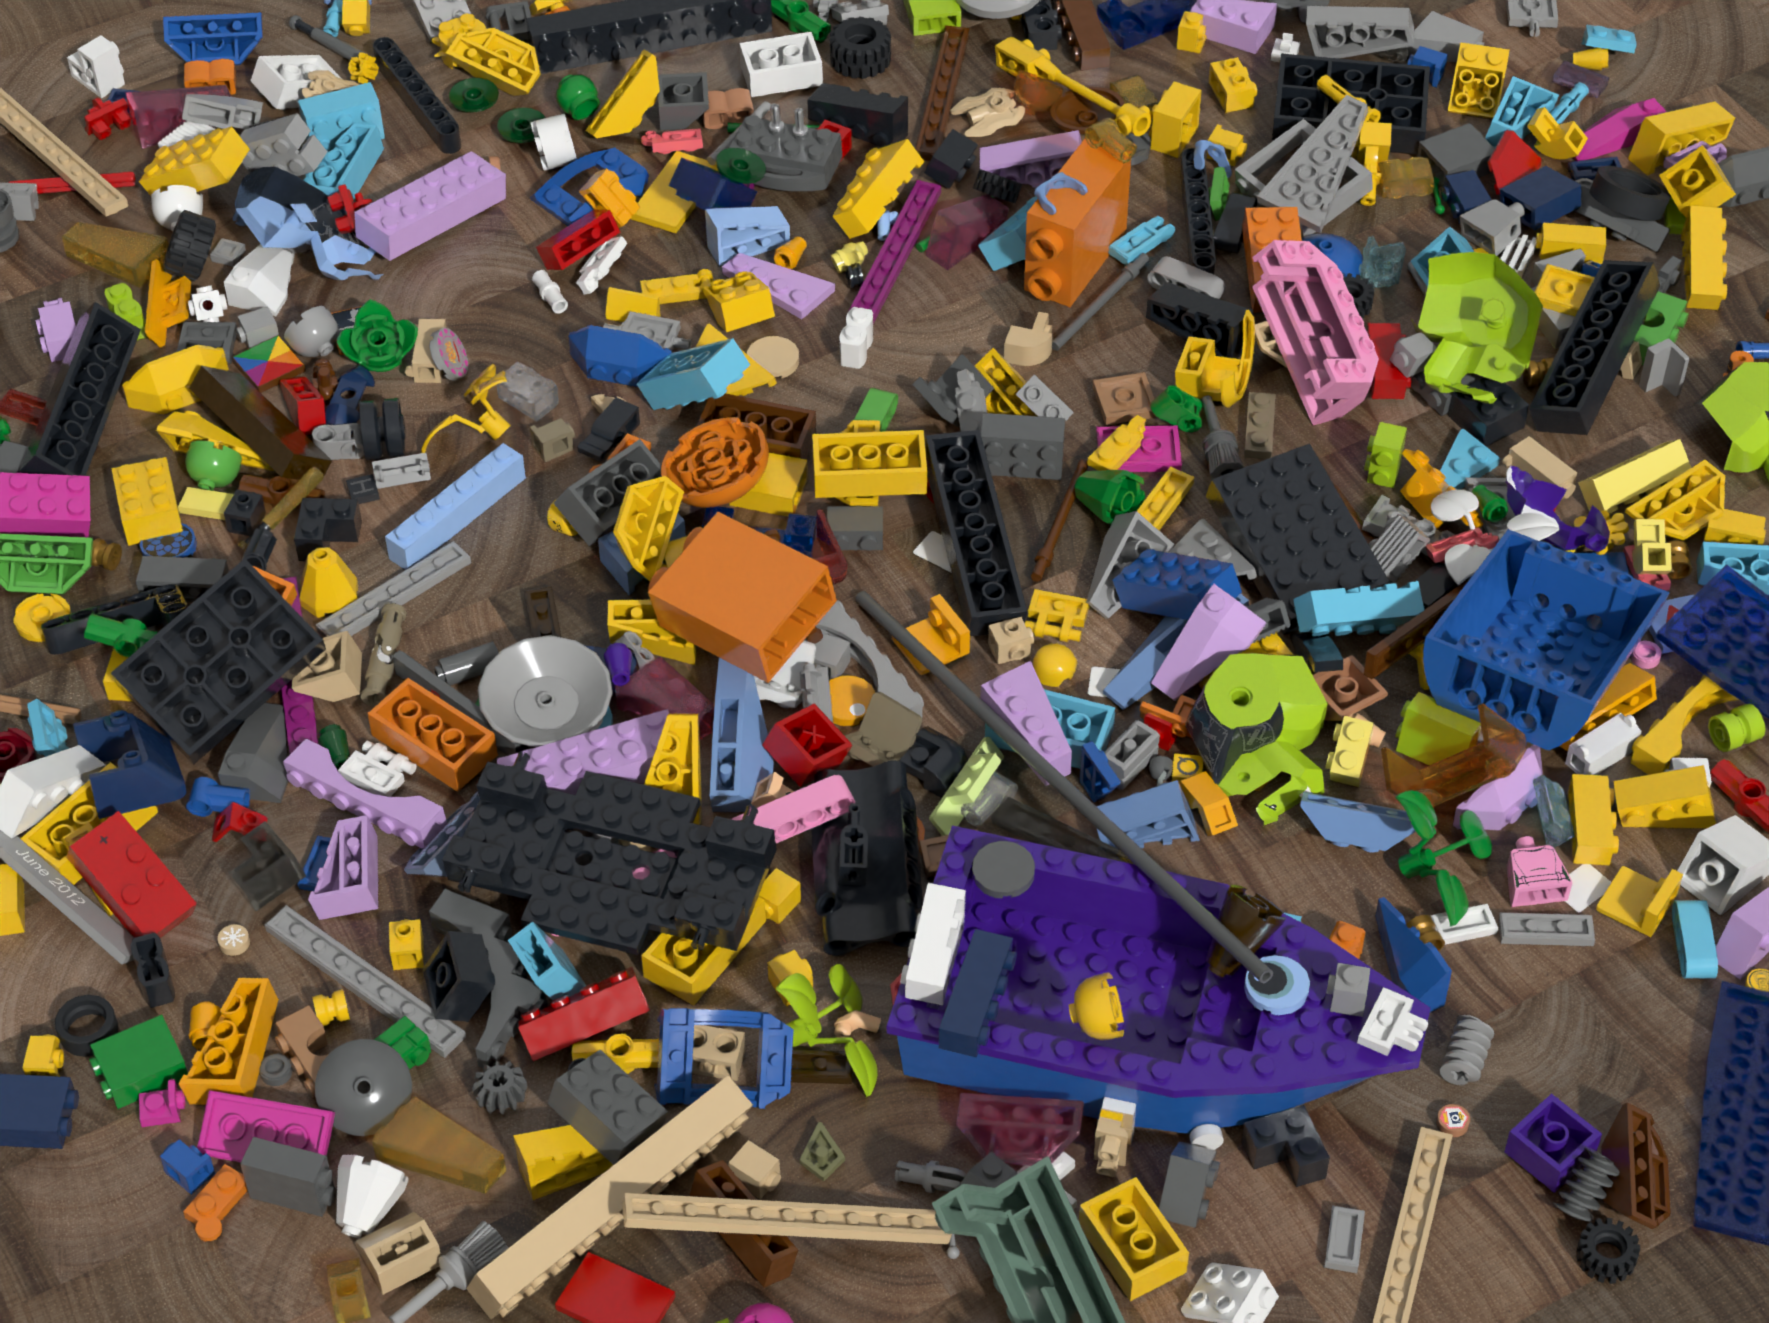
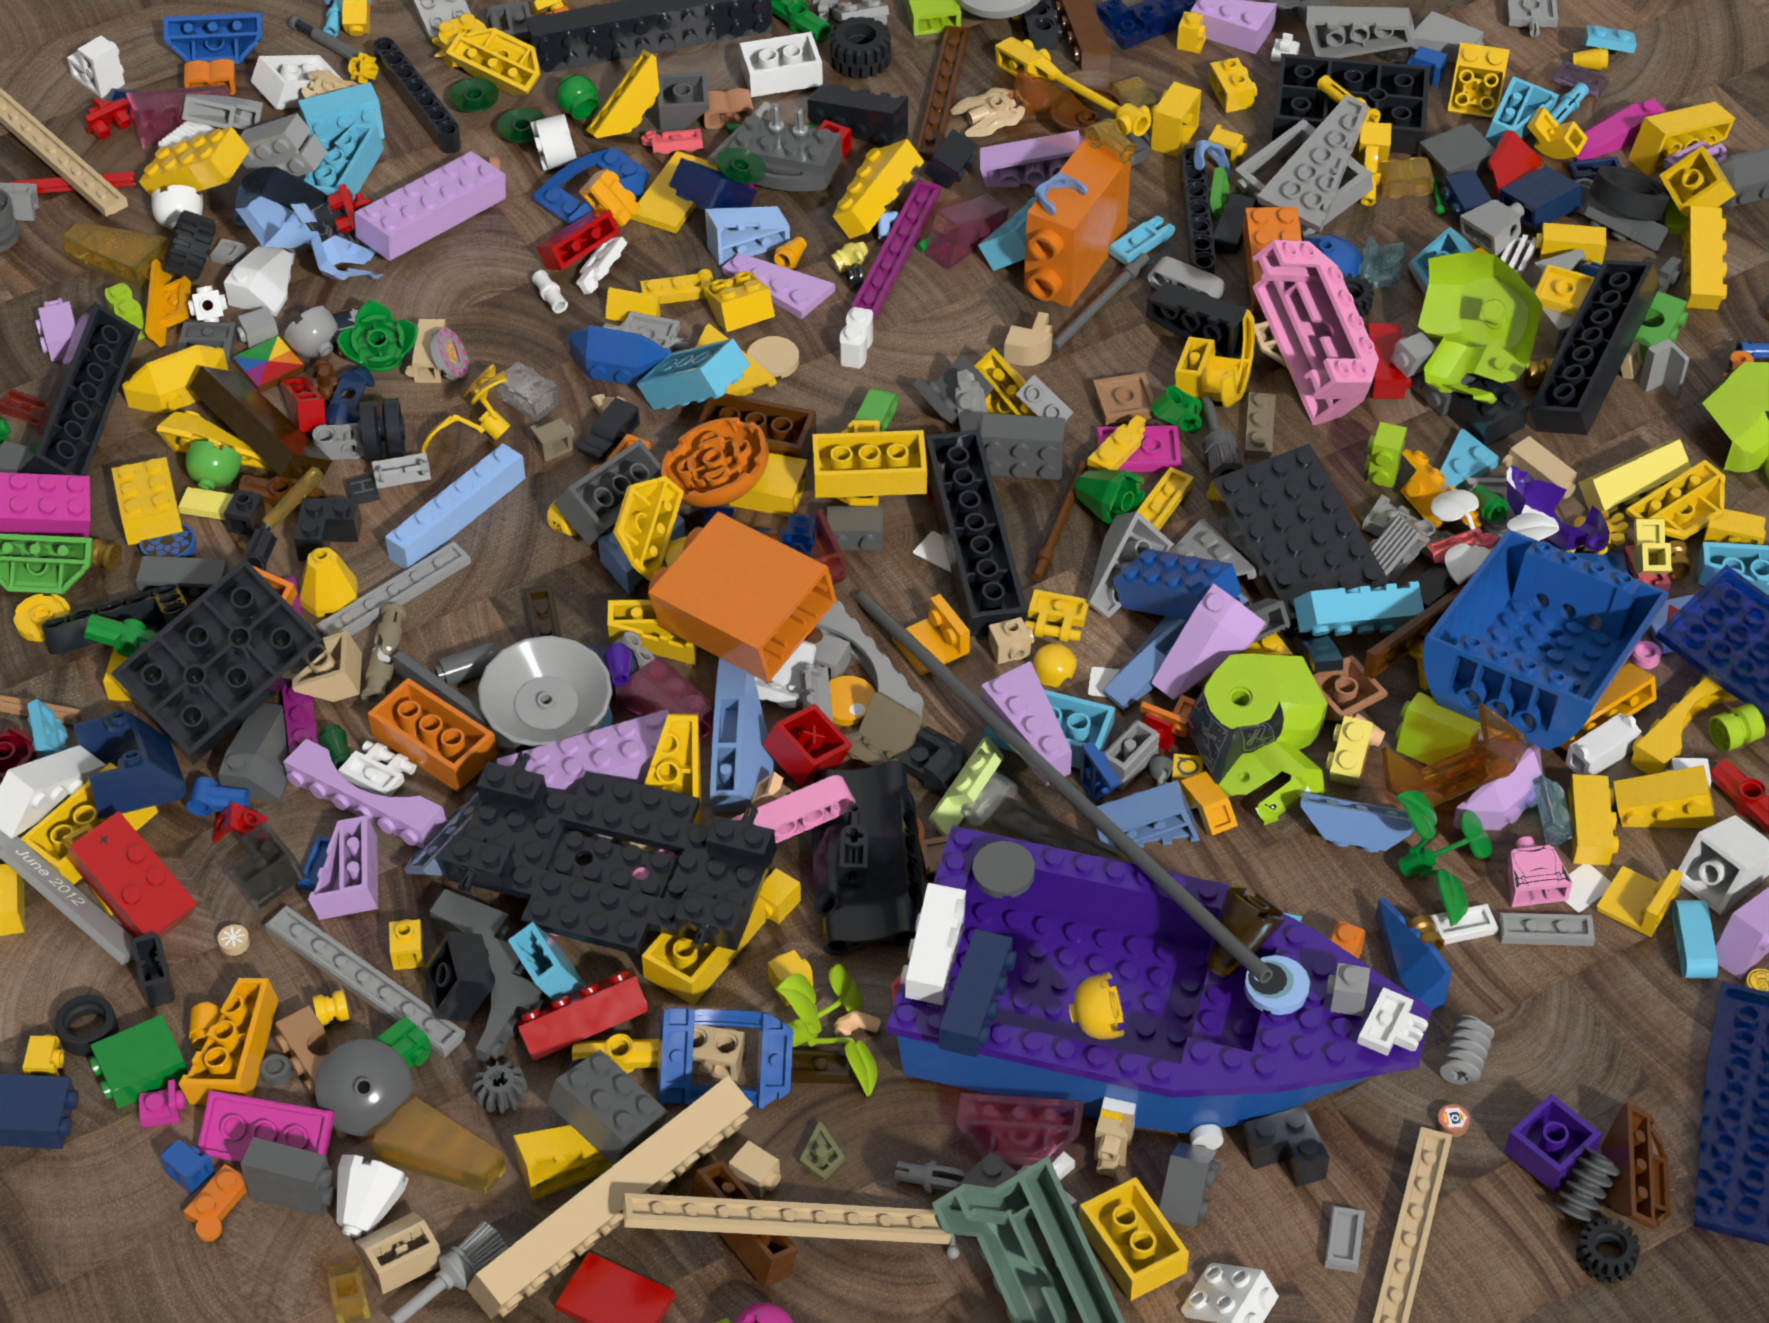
black tyre [973,169,1022,204] -> none

